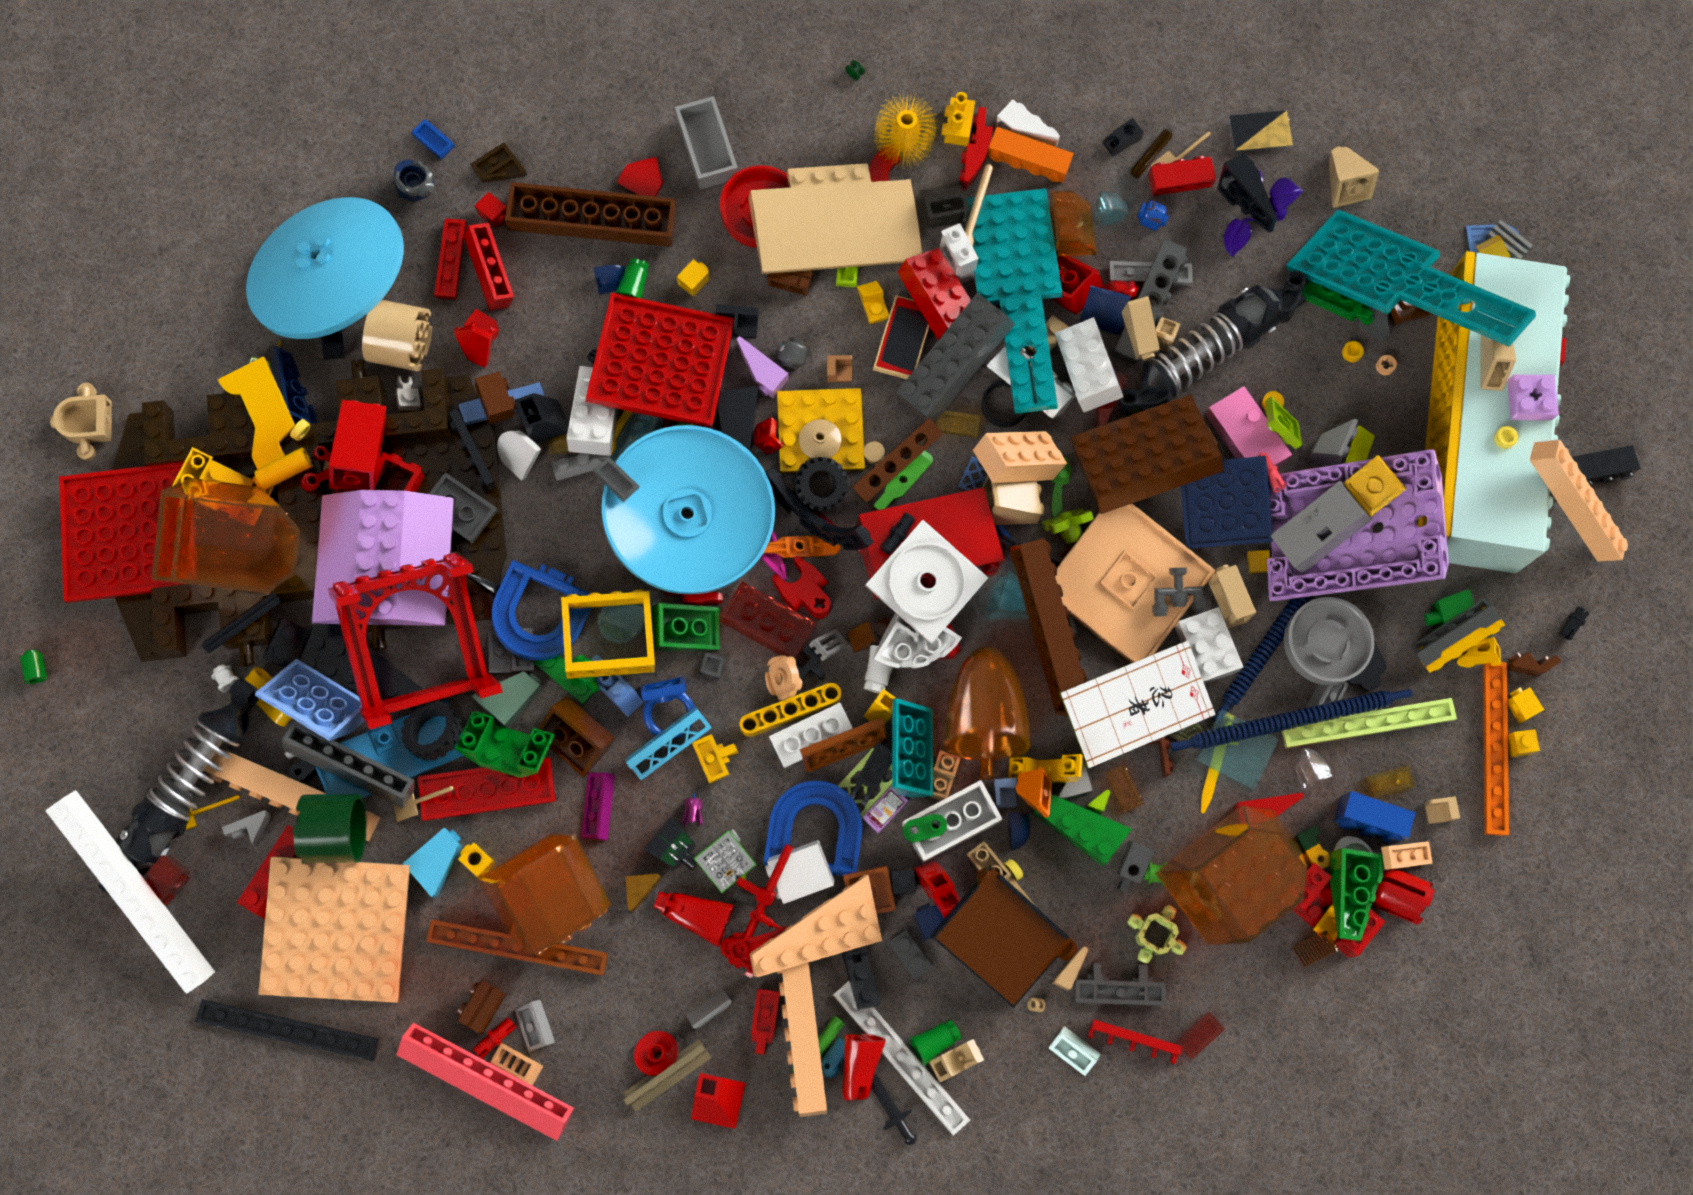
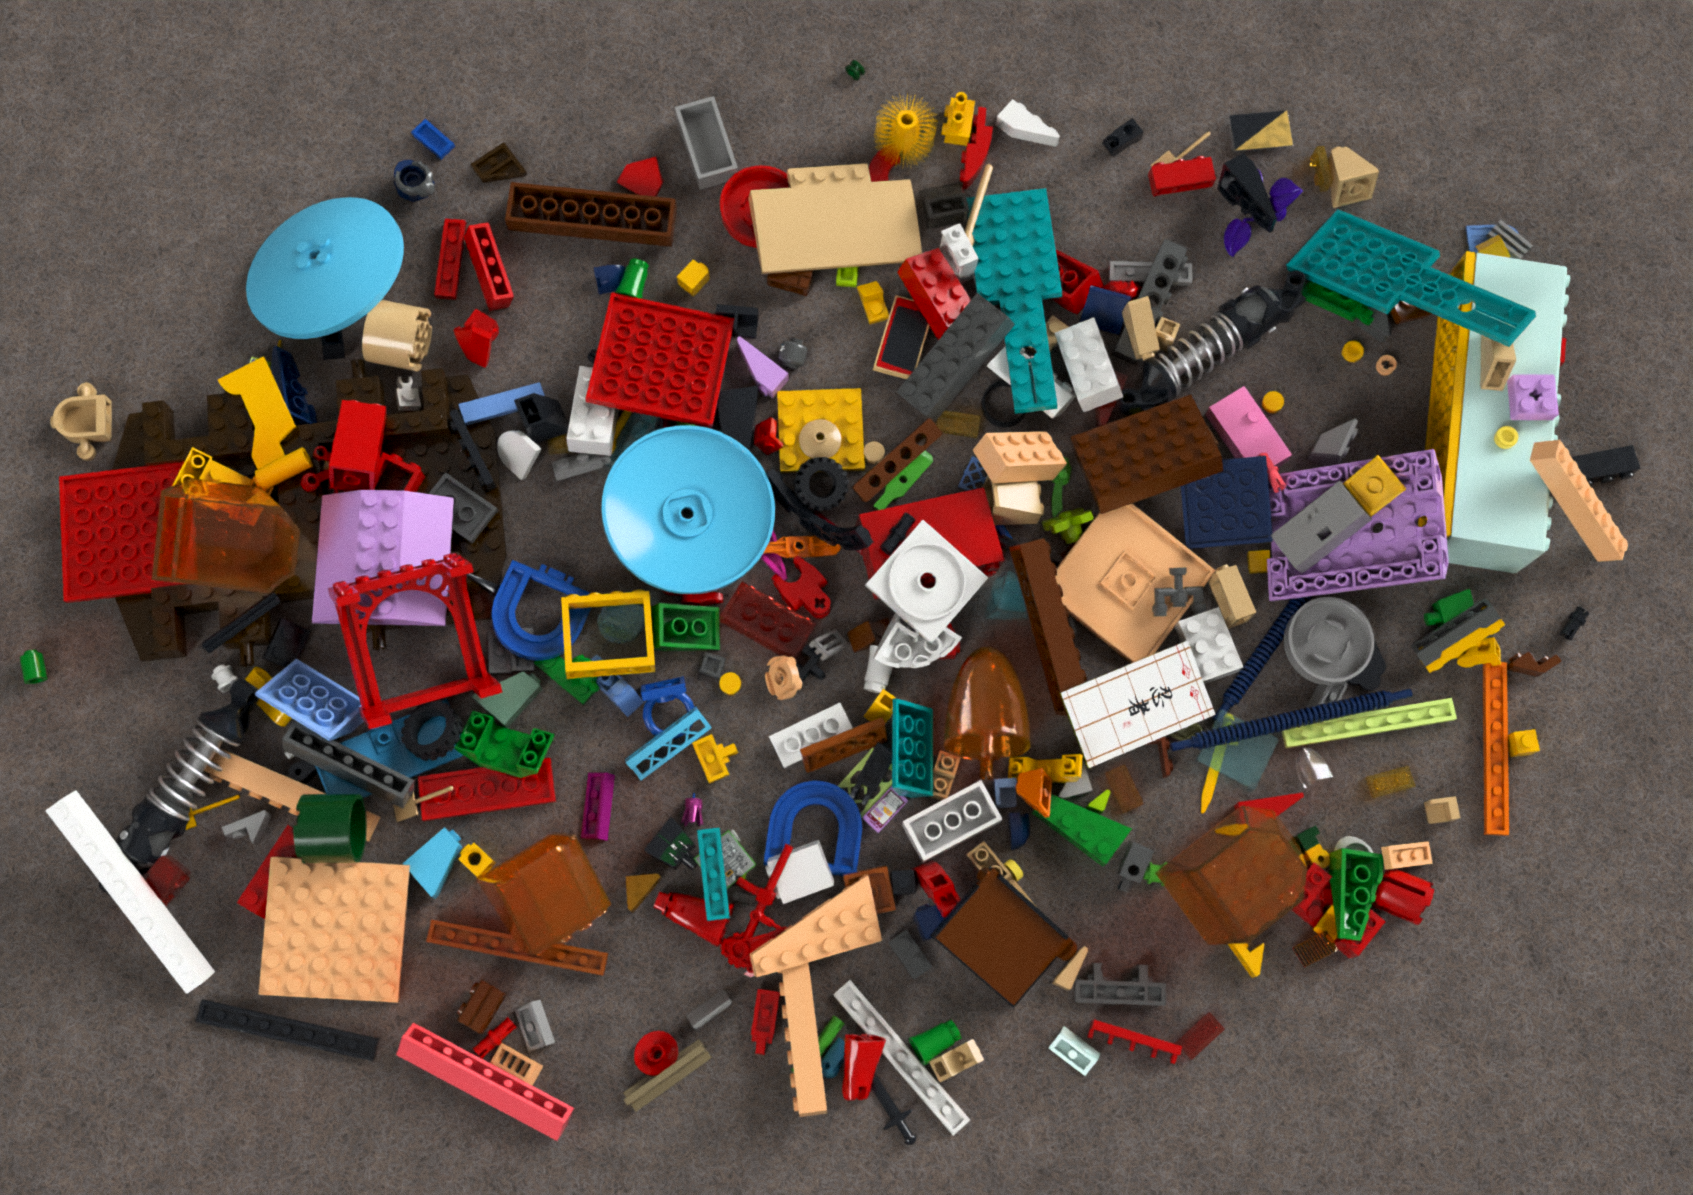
light yellow tile [290,419,310,441] -> none
black wing [300,624,423,711] -> none
red brick [474,192,507,229] -> none
reddish brown brick [475,371,516,424] -> none
reddish brown slope [539,696,615,777] -> none
dark grey tile [593,456,640,503] -> none
red slope [691,1073,746,1129] -> none
yellow beam [739,683,841,737] -> none
medium nougat panel [827,355,852,382] -> none
black plate [842,946,881,1011] -> none
green plate [902,814,947,843] -> none
orange brick [987,127,1074,183] -> none
tan rock [1027,997,1046,1012] -> none
clear orange slope [1049,191,1097,256] -> none
clear light blue slope [1094,191,1128,228] -> none
yellowish green piece [1127,905,1187,964] -> none
dark brown axle [1130,129,1173,179] -> none
blue head [1137,200,1169,231] -> none
lime plate [1265,396,1302,450] -> none
blue piece [1333,791,1416,845] -> none
neon yellow slope [1342,425,1375,464] -> none
yellow brick [1507,687,1544,723] -> none
none -> teal plate [697,827,730,921]
none -> yellow tile [719,672,741,695]
none -> yellow slope [1225,934,1264,978]
none -> clear yellow plate [1310,146,1333,192]

